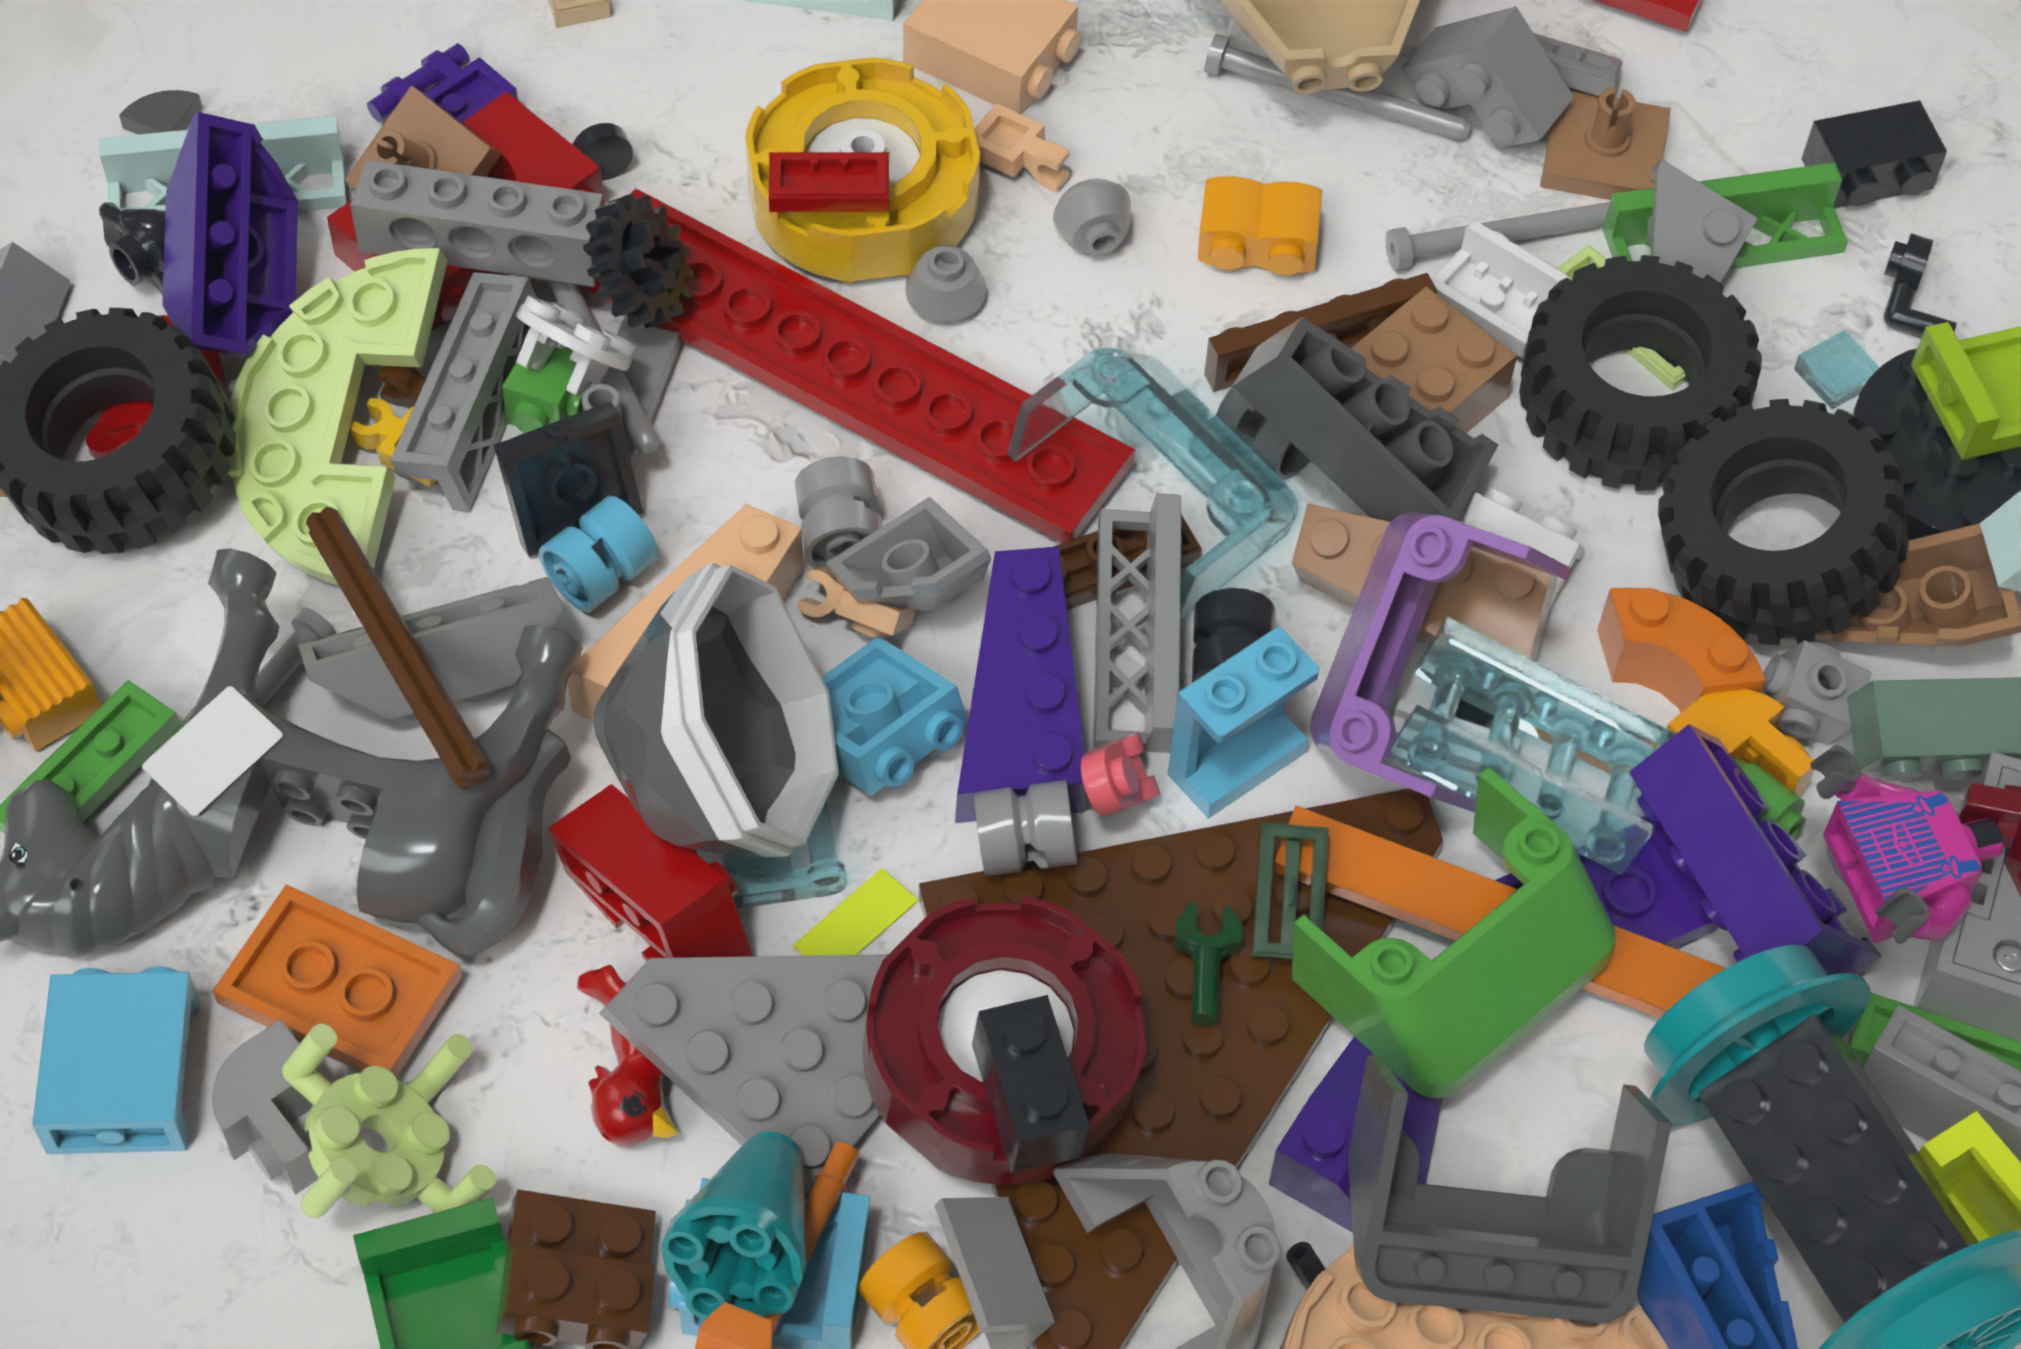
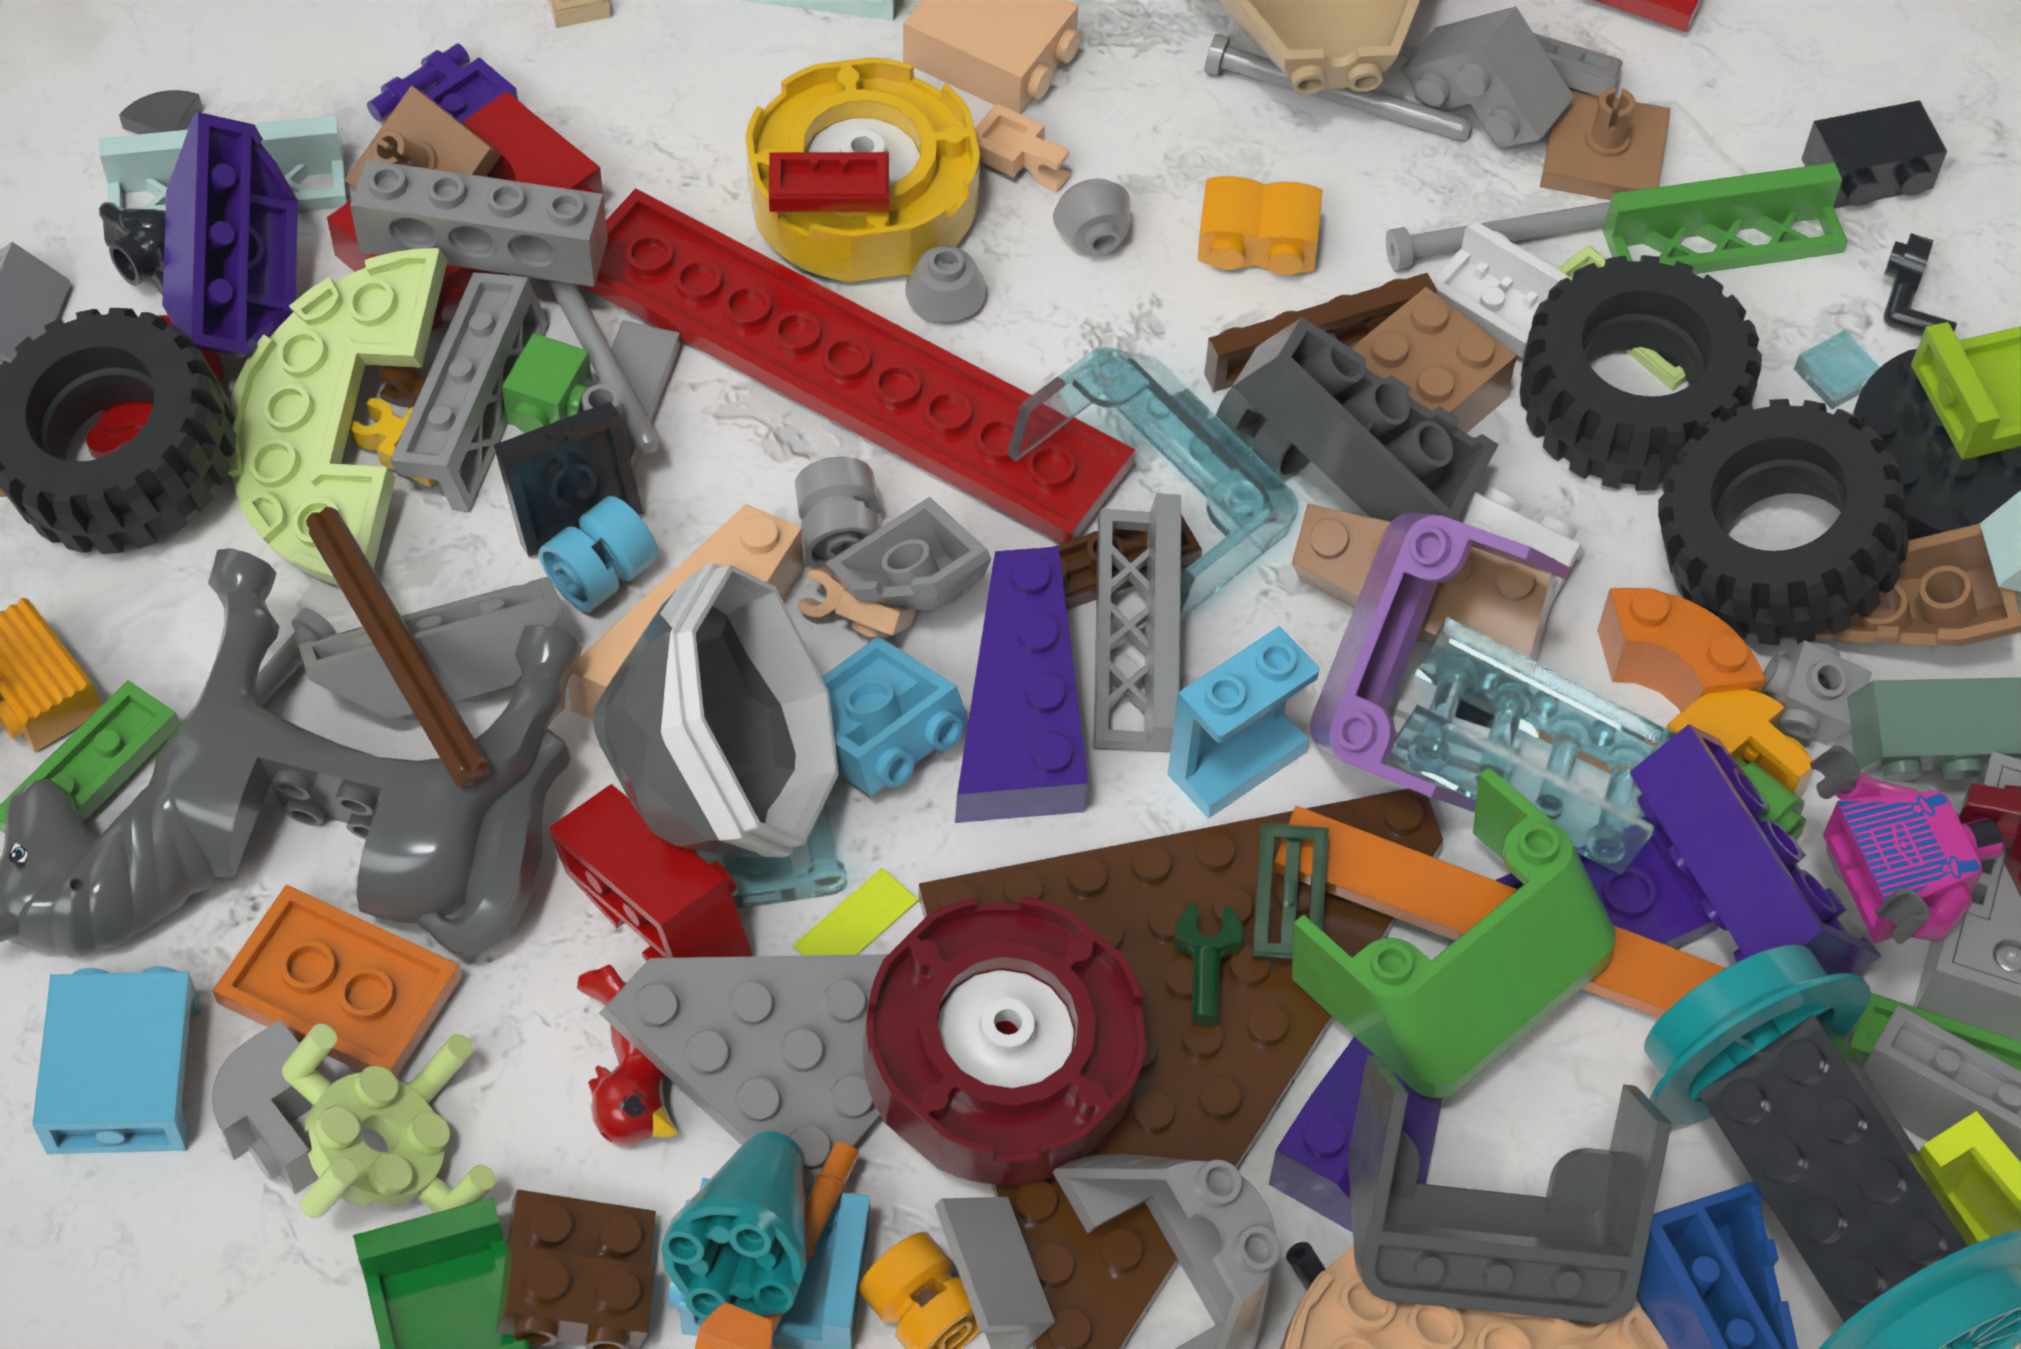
white sticker [142,686,283,816] -> none
white plate [516,295,636,397] -> none
black tile [572,123,633,181] -> none
black gear [583,194,694,328] -> none
black brick [972,995,1089,1174] -> none
light grey wheel [974,780,1078,876] -> none
coral plate [1081,732,1161,817] -> none
black wheel [1192,588,1276,683] -> none
light grey wing [1647,159,1758,283] -> none

